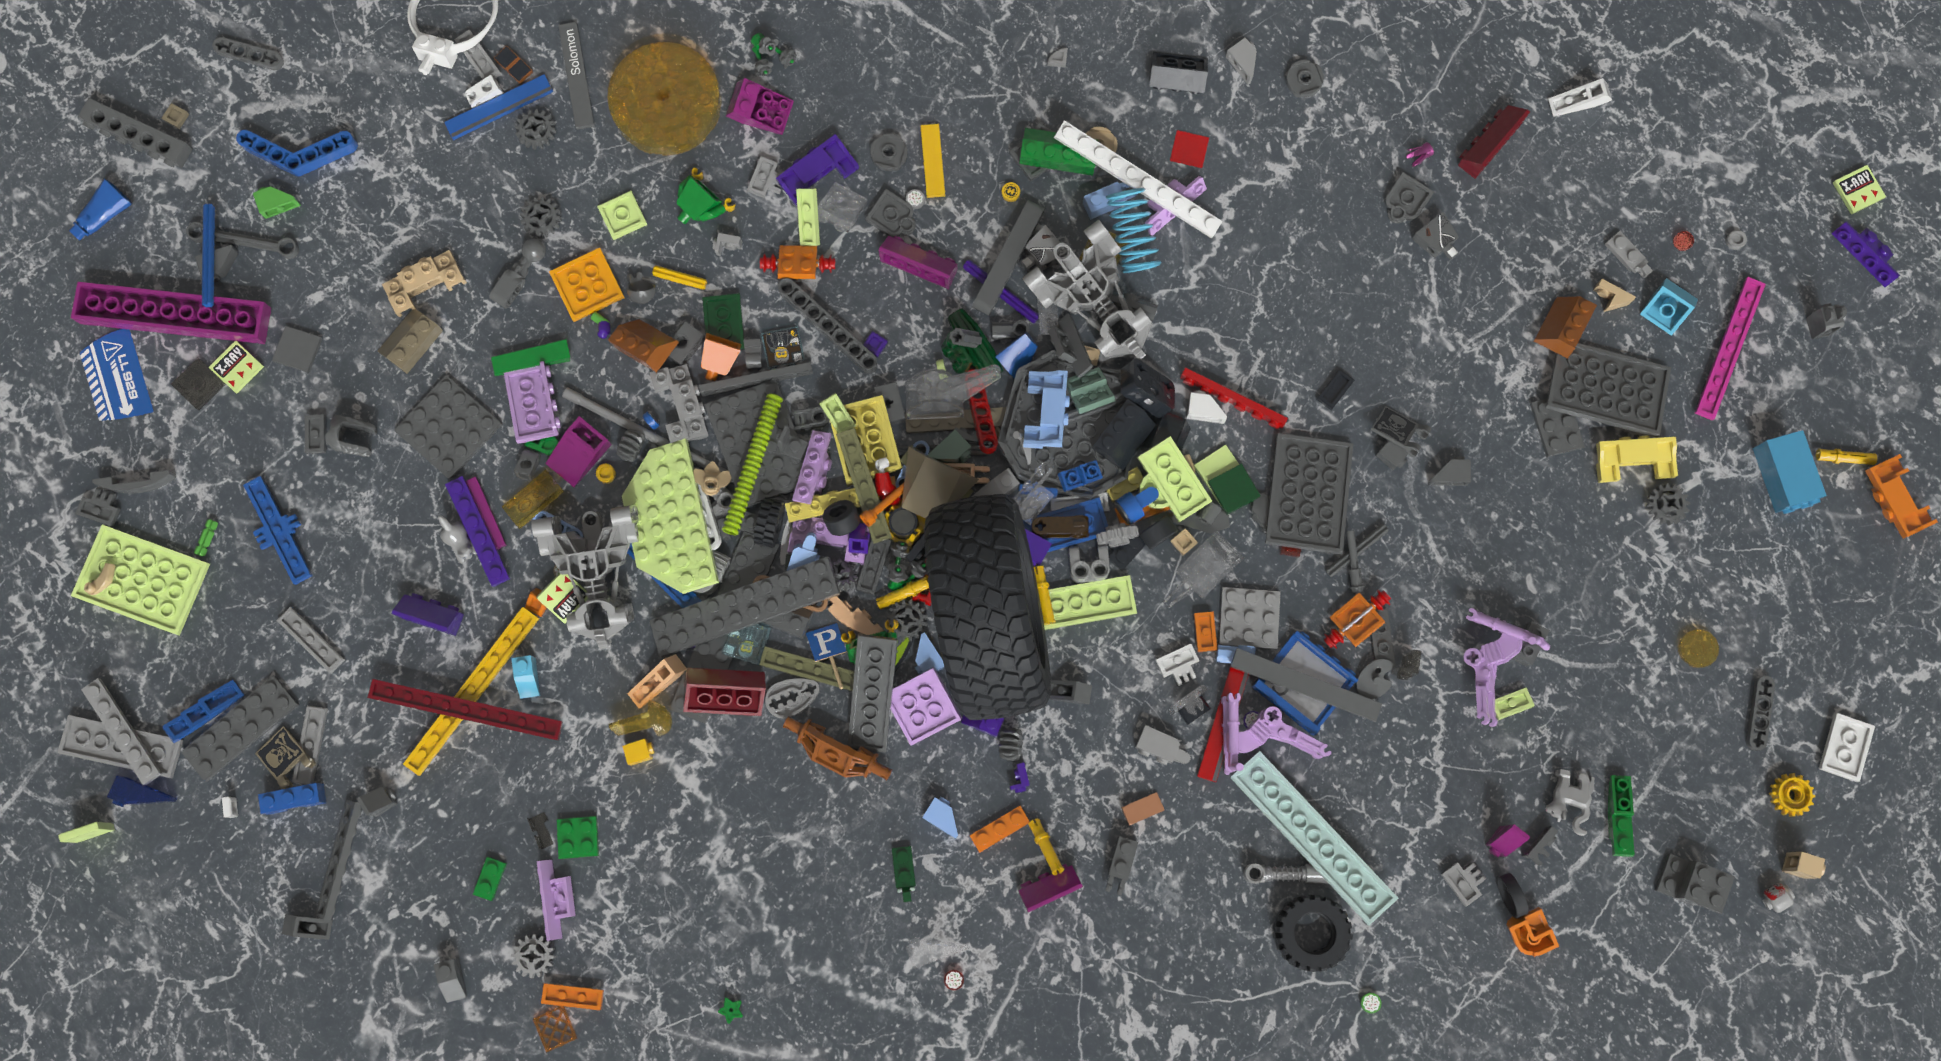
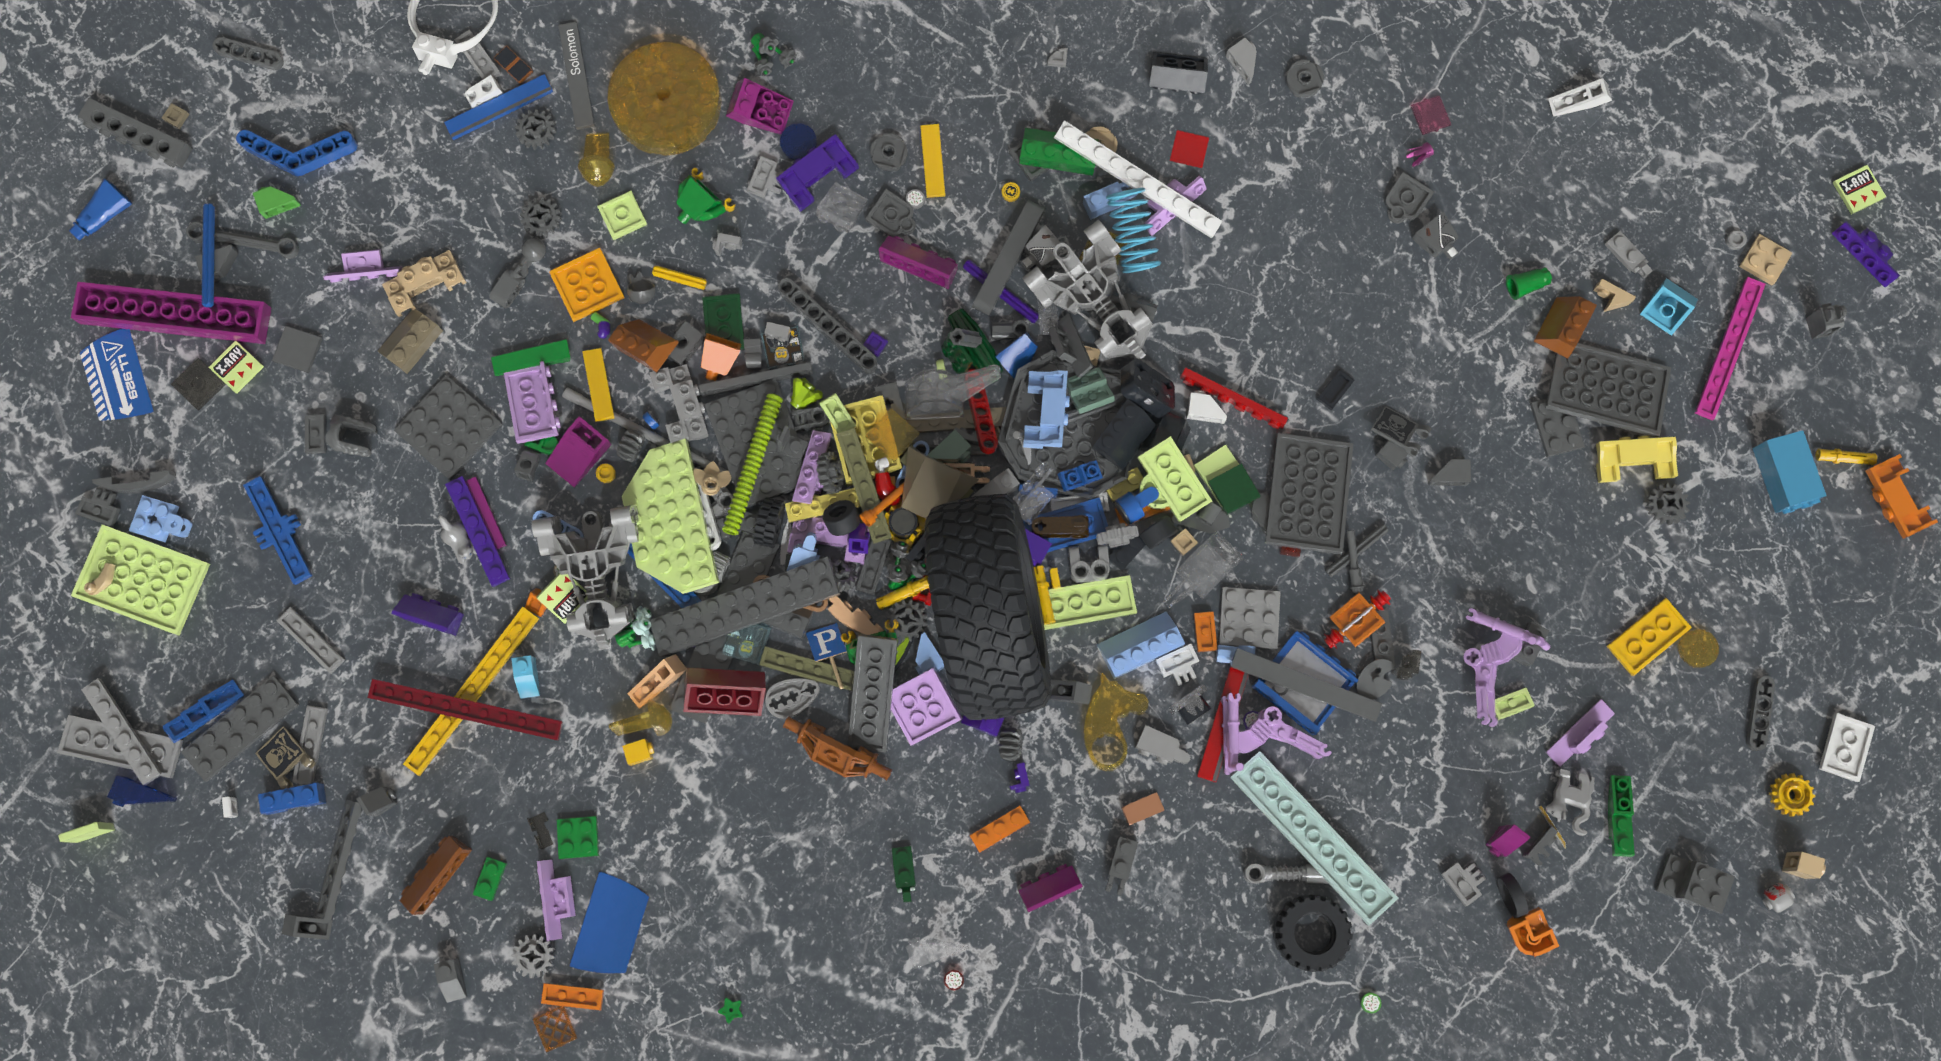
bright green axle [194,519,218,556] -> none
clear yellow tile [502,469,564,529] -> none
orange plate [760,245,836,279] -> none
yellowish green plate [796,188,820,246] -> none
light blue slope [922,796,958,839] -> none
yellow pin [1028,818,1064,875] -> none
dark red slope [1458,105,1530,179] -> none
clear red tile [1673,231,1694,251] -> none
none -> light blue plate [129,495,192,543]
none -> lavender bracket [324,249,402,282]
none -> dark orange slope [399,836,472,915]
none -> blue sticker [570,872,649,973]
none -> clear yellow piece [578,133,615,187]
none -> yellow tile [582,348,614,422]
none -> plant [615,606,656,651]
none -> light grey piece [764,322,791,342]
none -> clear blue tile [780,123,817,160]
none -> lime rock [790,378,823,410]
none -> dark grey gear [816,452,844,494]
none -> clear yellow tile [865,408,920,462]
none -> yellow tile [1049,568,1061,589]
none -> clear yellow animal [1084,673,1149,771]
none -> light blue slope [1097,612,1185,679]
none -> clear pink piece [1411,96,1451,135]
none -> green plant [1506,267,1552,300]
none -> yellow sticker [1538,806,1566,849]
none -> lavender bracket [1546,699,1615,767]
none -> yellow tile [1607,598,1692,676]
none -> tan plate [1739,234,1792,285]

